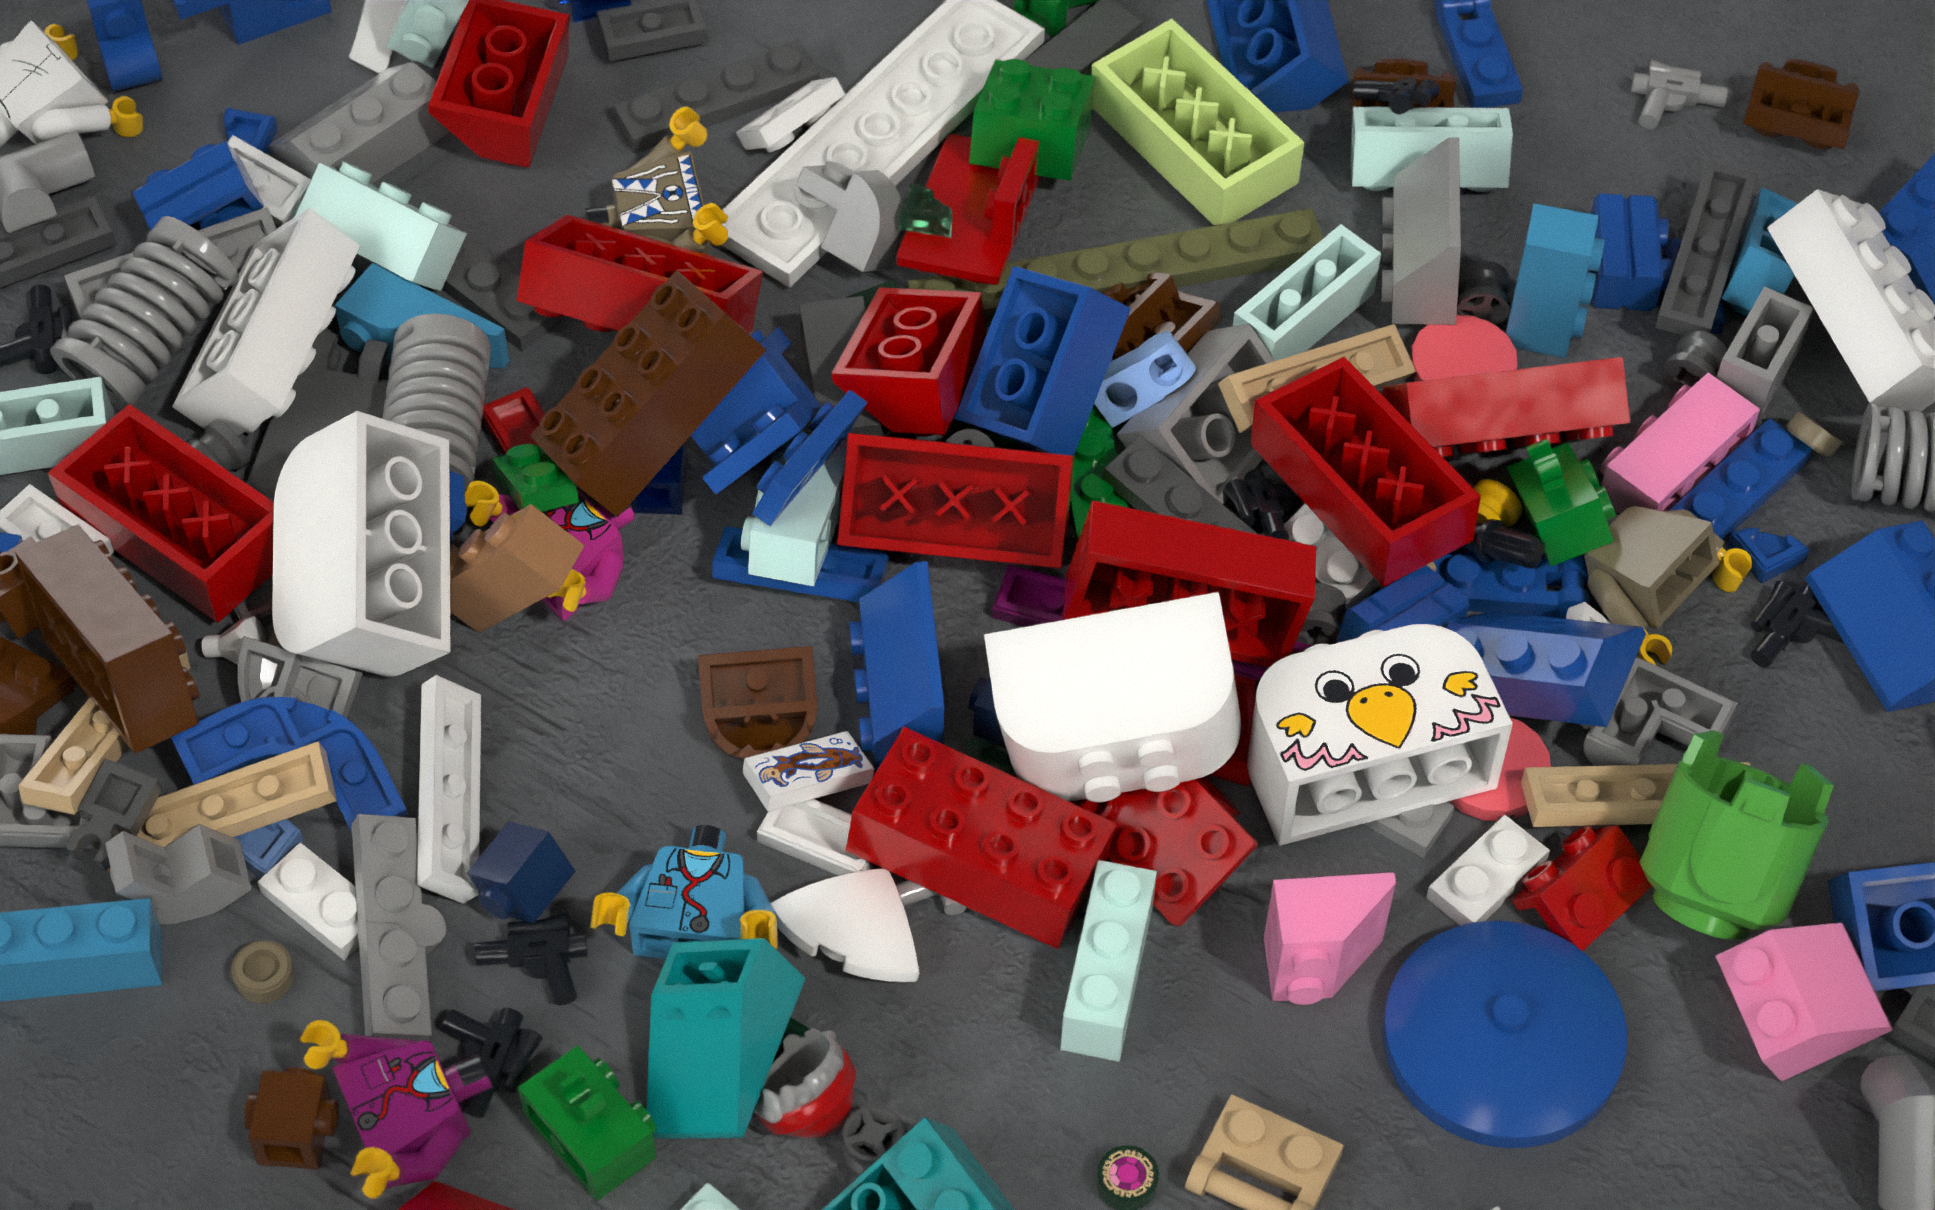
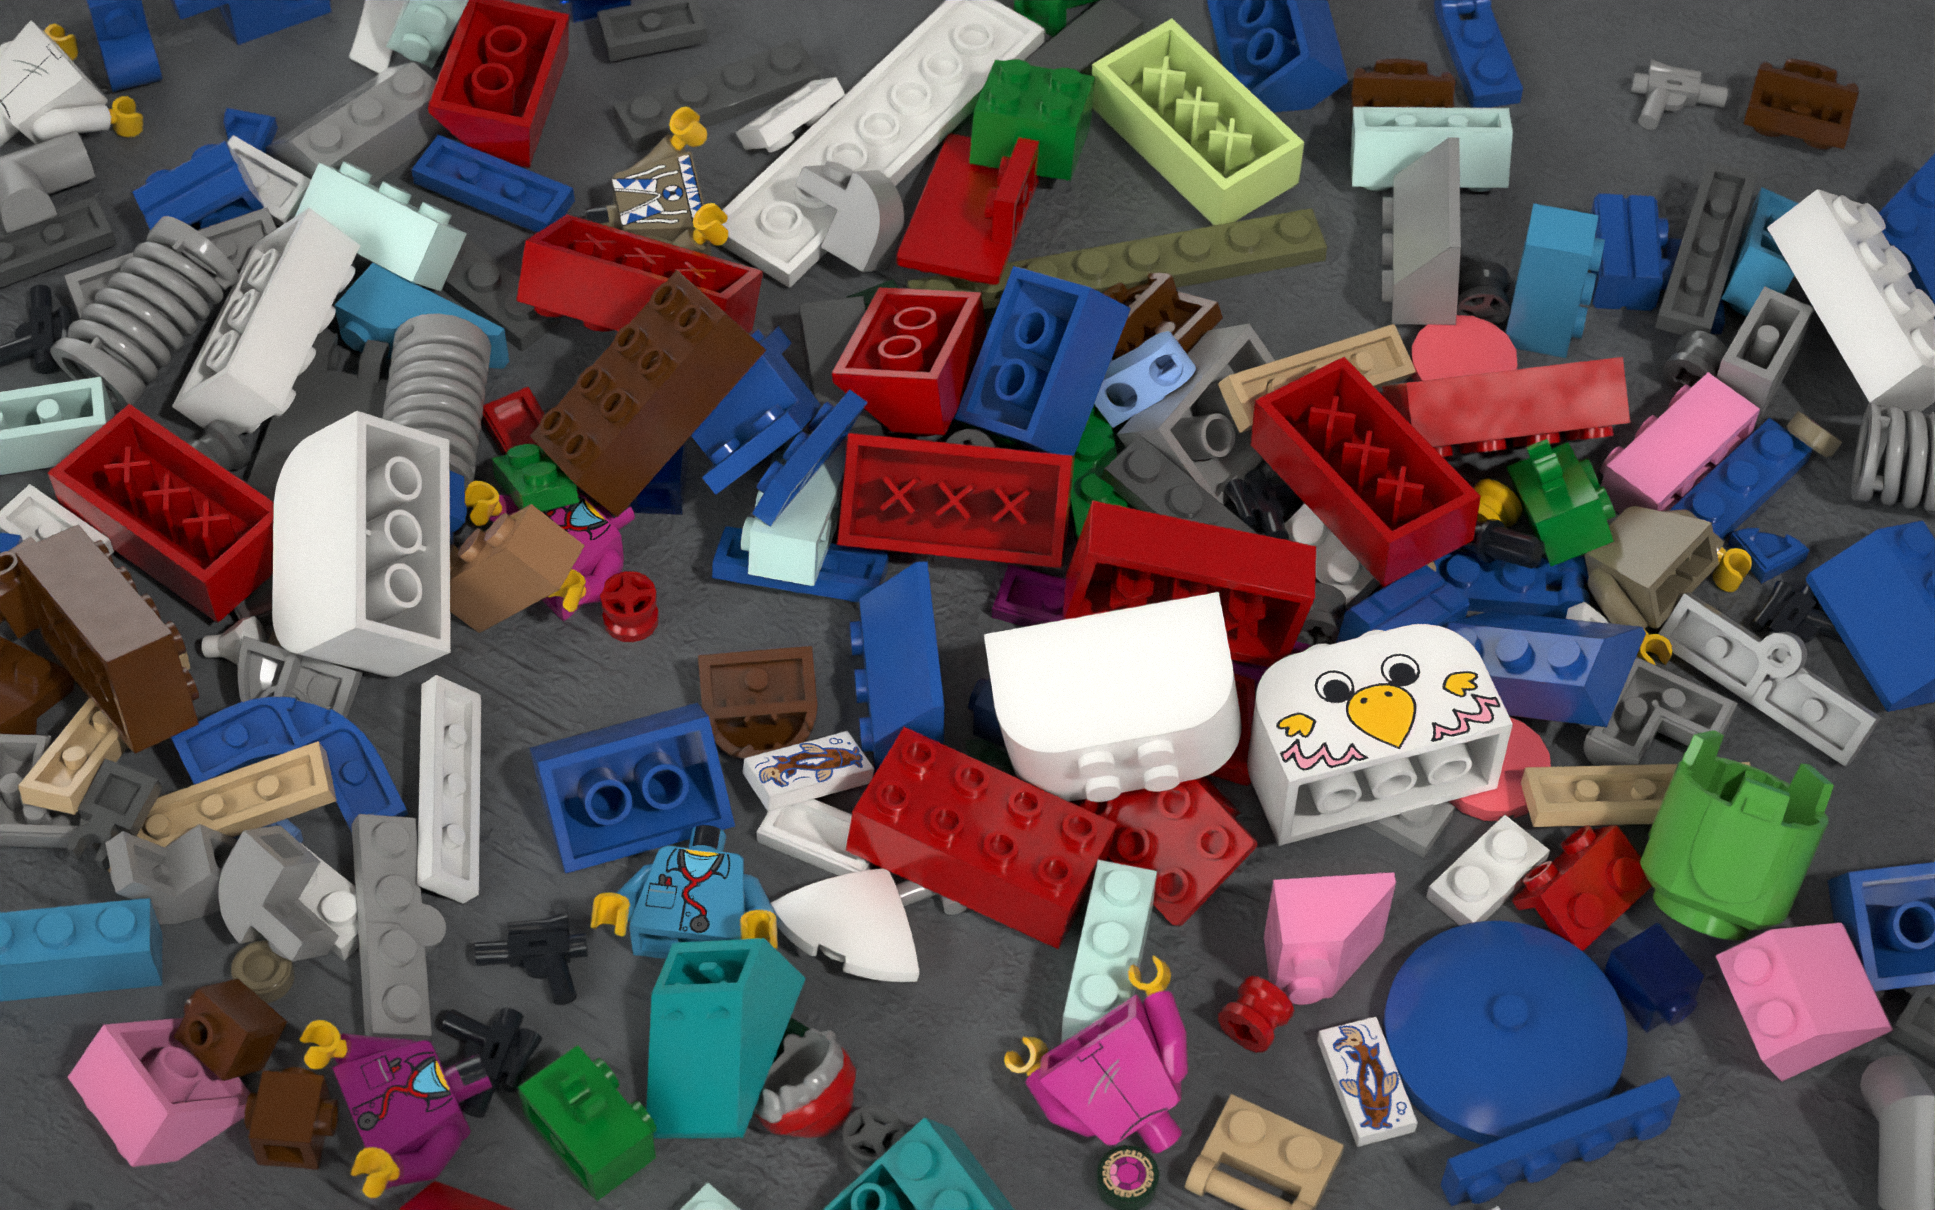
dark blue brick [466,821,576,924] -> none
clear green tile [899,183,953,238] -> none
light aqua brick [1233,224,1381,361] -> none
black piece [1354,77,1440,115] -> none
none -> bright pink slope [68,1018,250,1167]
none -> reddish brown brick [174,978,288,1081]
none -> light grey brick [218,825,339,962]
none -> blue plate [412,135,575,233]
none -> blue slope [529,703,735,873]
none -> red wheel [600,571,659,643]
none -> dark pink torso [1004,955,1188,1154]
none -> red wheel [1217,976,1294,1053]
none -> tile [1317,1017,1417,1147]
none -> blue plate [1440,1075,1681,1207]
none -> clear blue brick [1604,922,1704,1033]
none -> light grey hinge [1659,592,1881,767]

